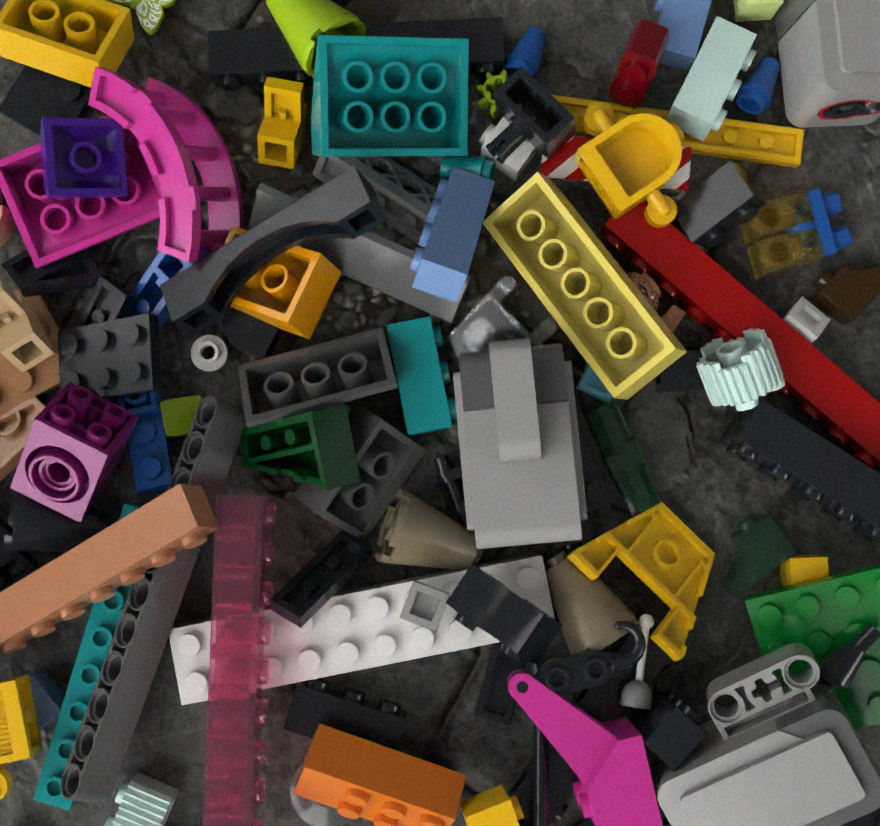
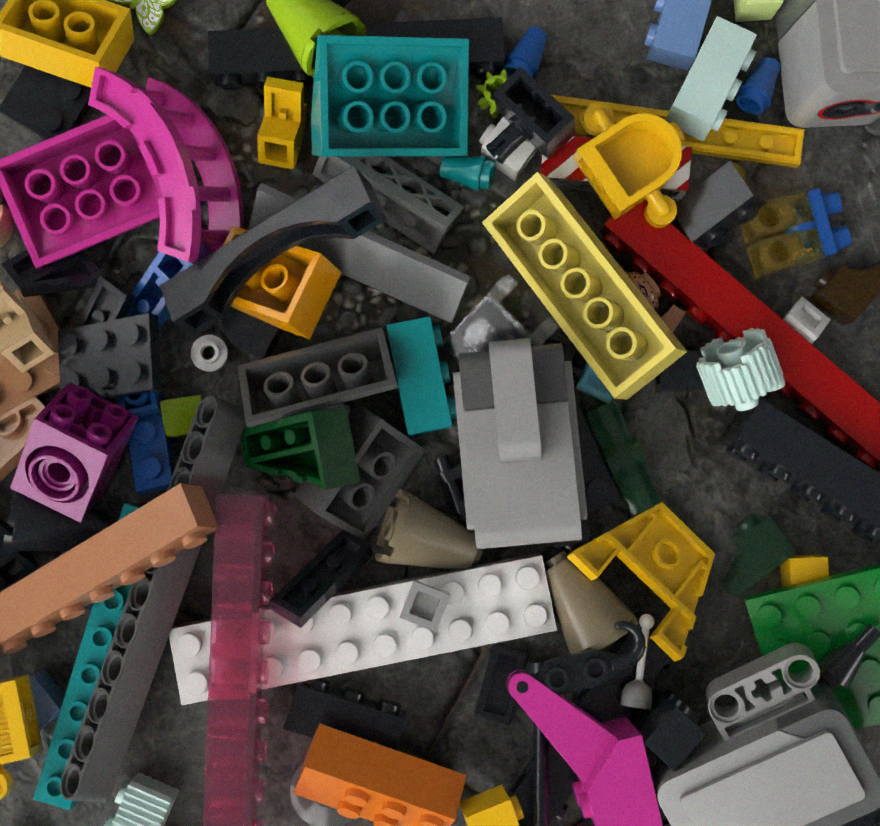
dark purple slope [40,117,128,200] -> none
medium blue brick [410,166,495,303] -> none
black brick [446,564,563,664] -> none
dark red brick [609,19,669,109] -> none

